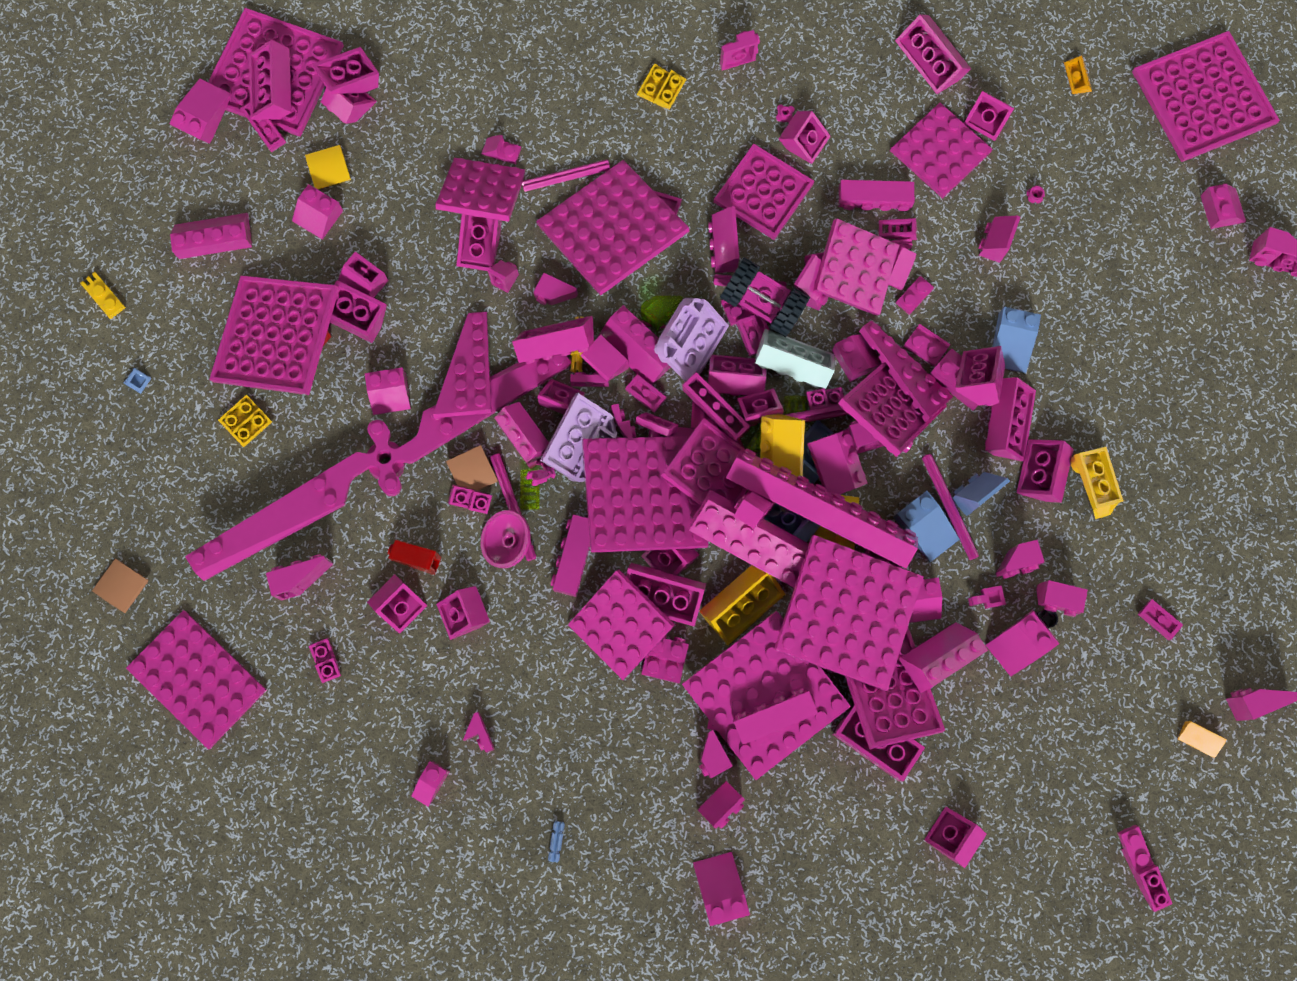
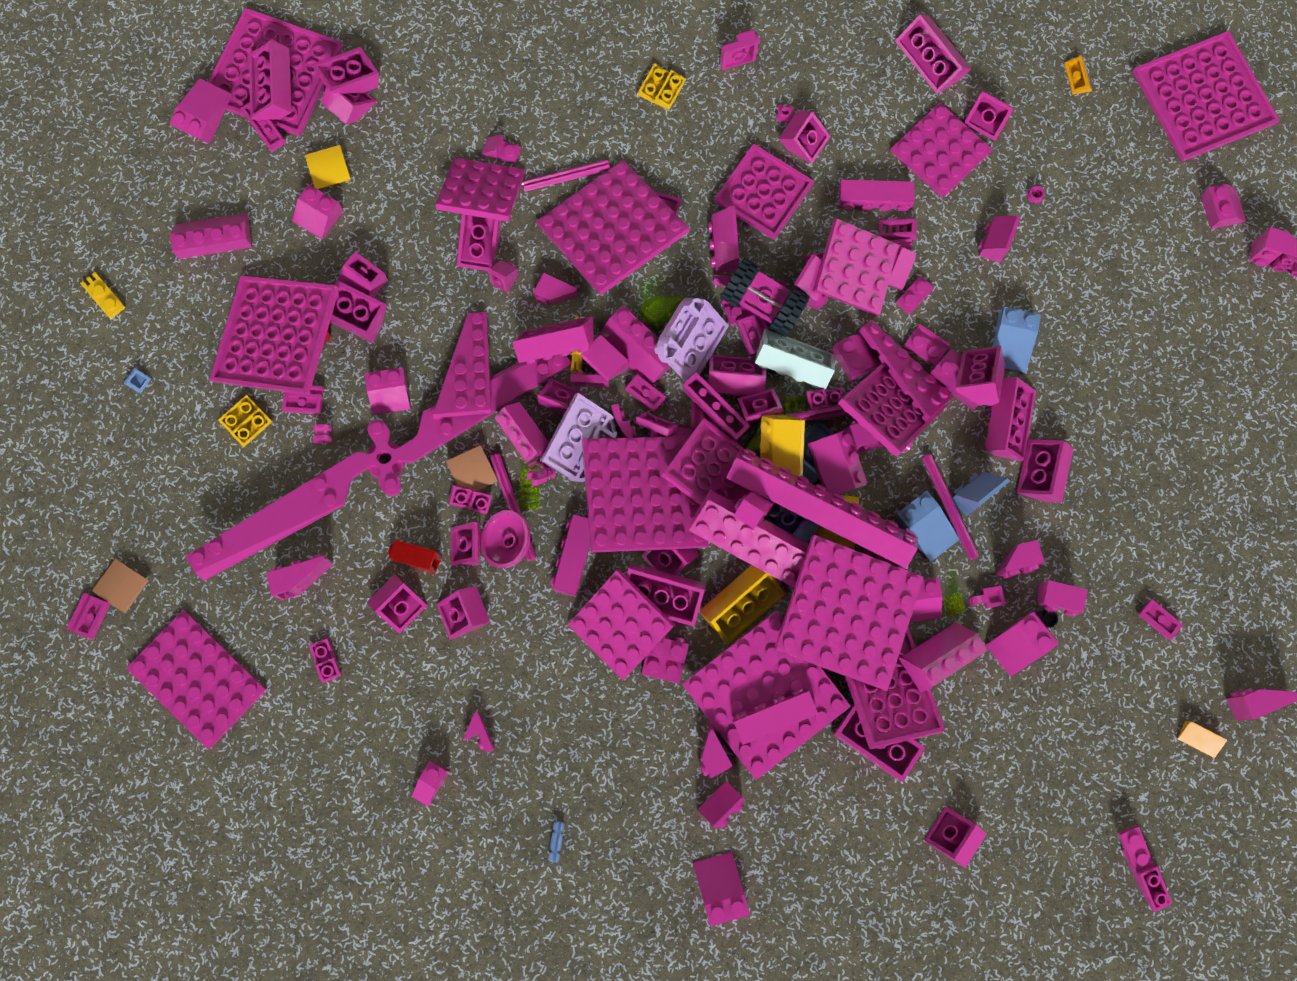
yellow slope [1071,447,1123,519] -> none
none -> dark pink plate [66,593,110,640]
none -> dark pink plate [282,386,324,415]
none -> dark pink wheel [312,424,332,444]
none -> dark pink slope [451,522,481,566]
none -> clear neon green slope [943,593,966,616]

